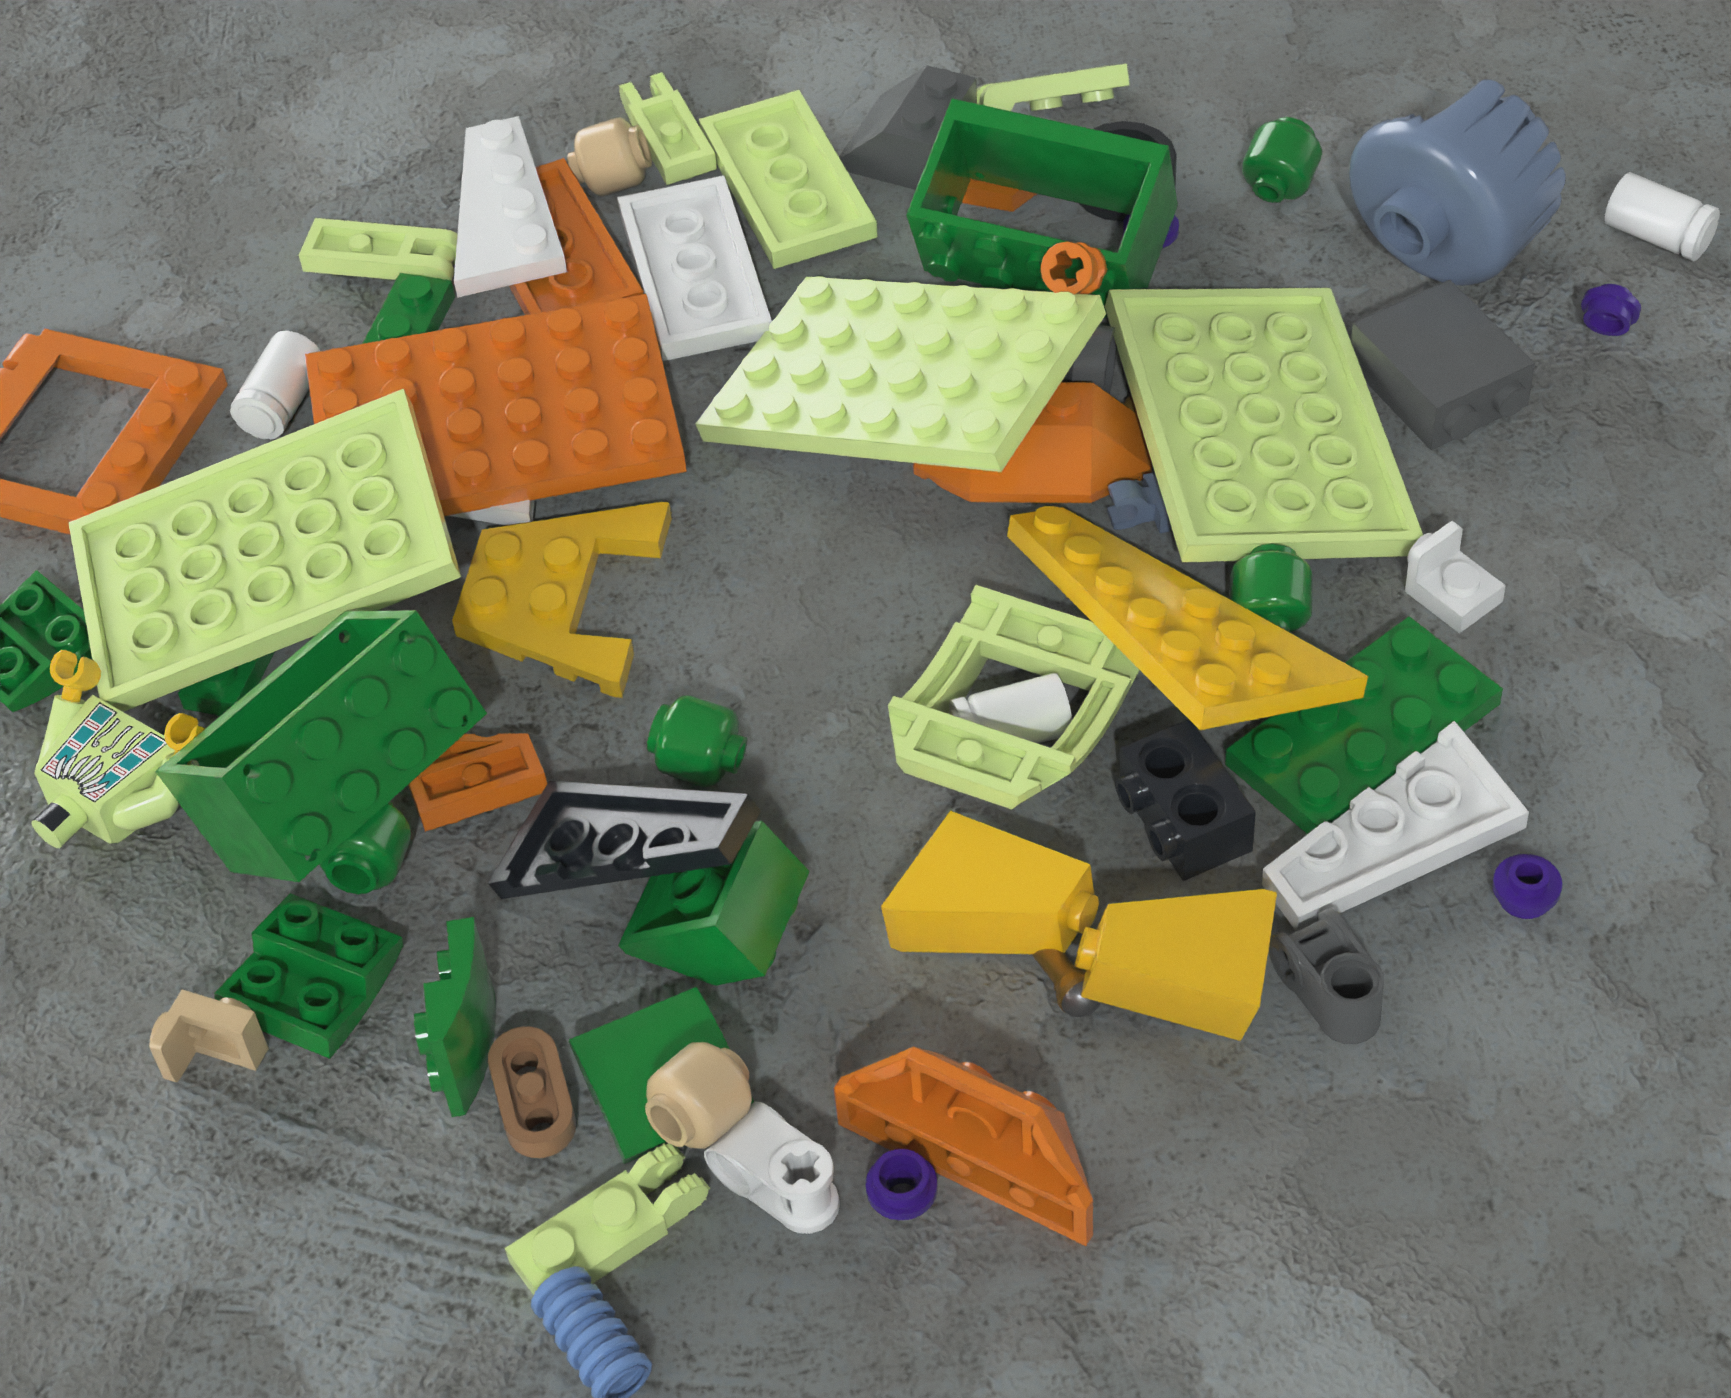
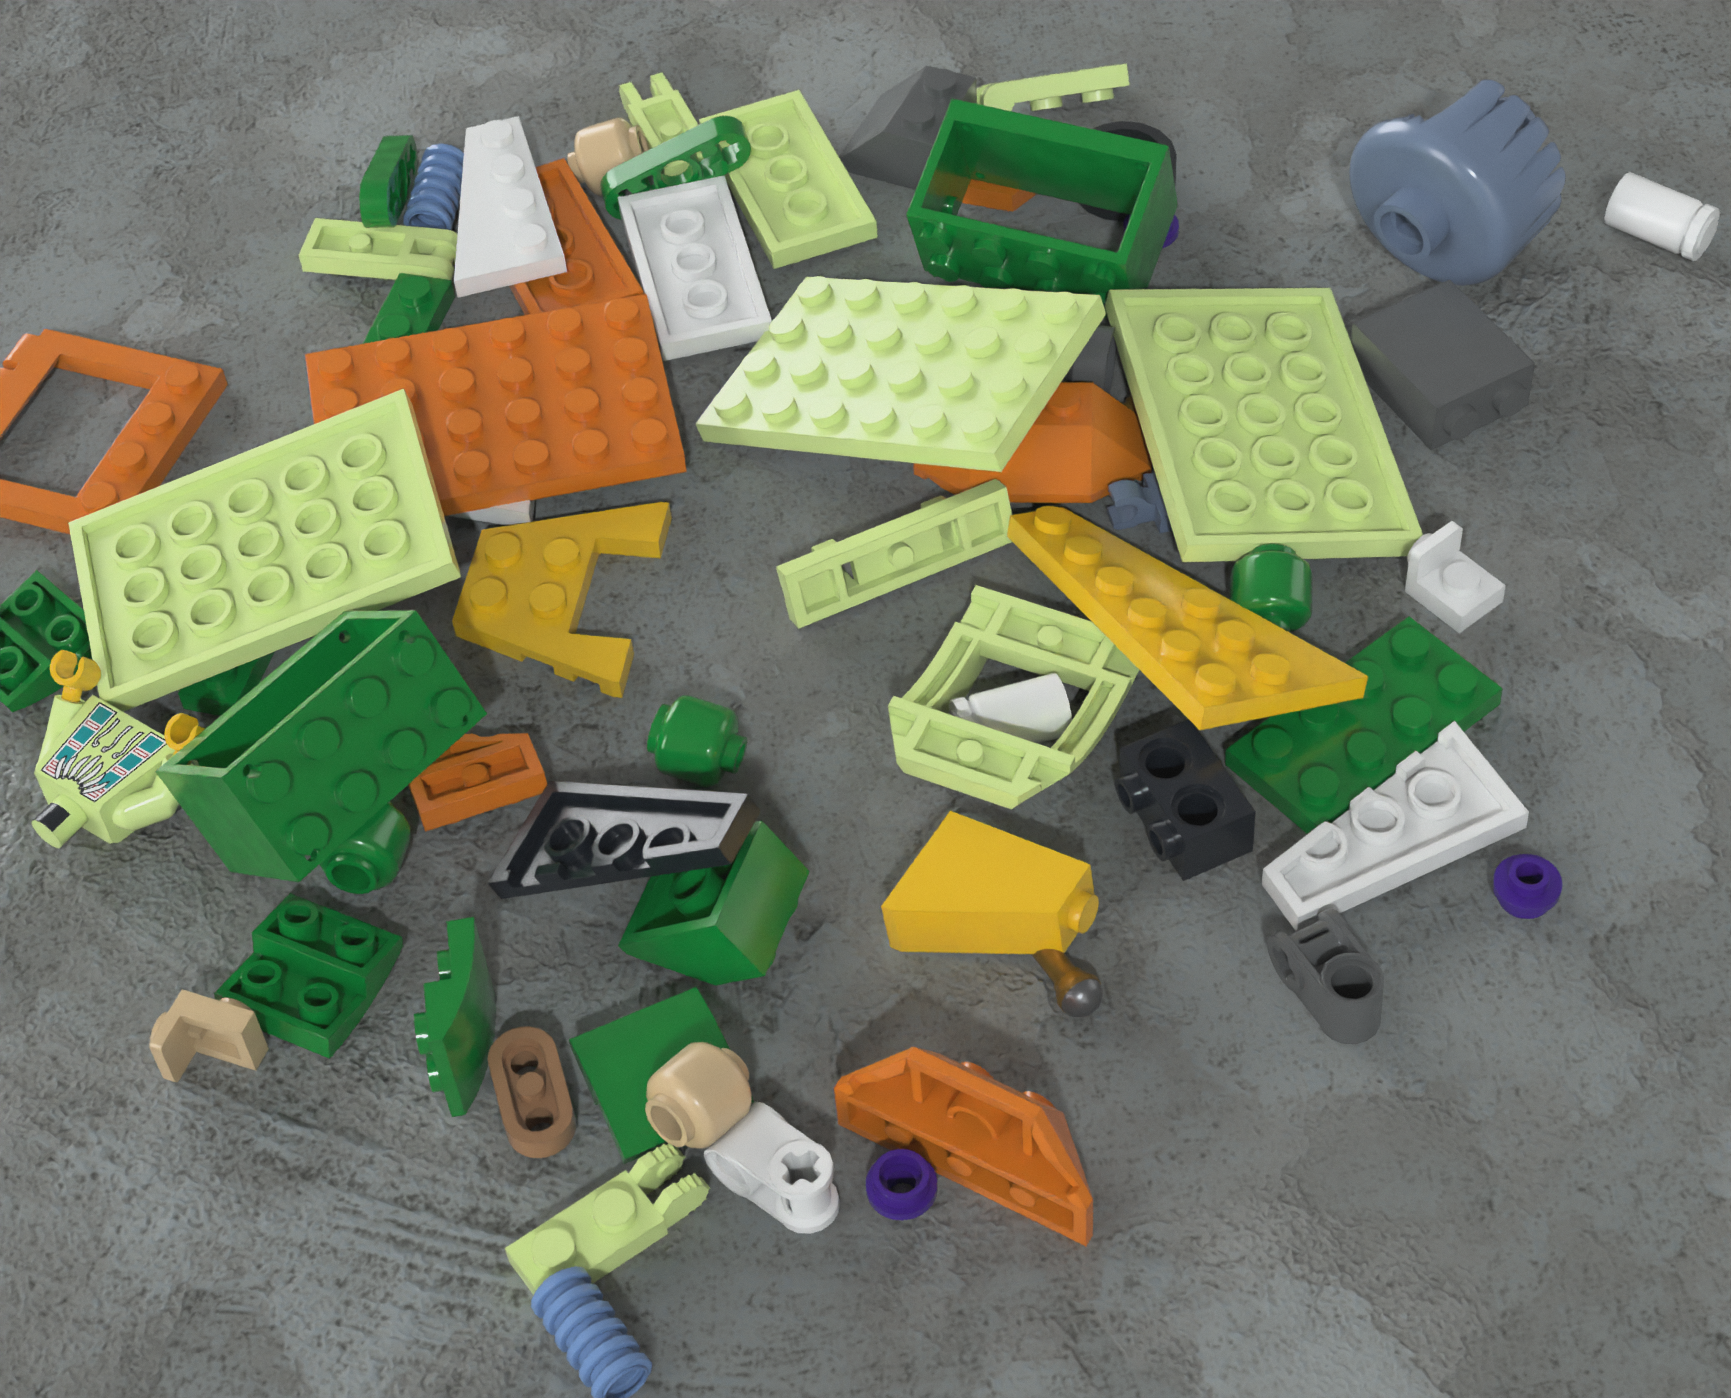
white piece [230,331,320,440] -> none
orange bush [1040,241,1107,295] -> none
yellow slope [1075,889,1277,1041] -> none
green head [1241,117,1323,203] -> none
dark purple plate [1581,284,1641,336] -> none
none -> green beam [359,135,418,228]
none -> medium blue piece [403,144,464,231]
none -> green beam [600,116,751,220]
none -> yellowish green hinge [776,479,1012,629]

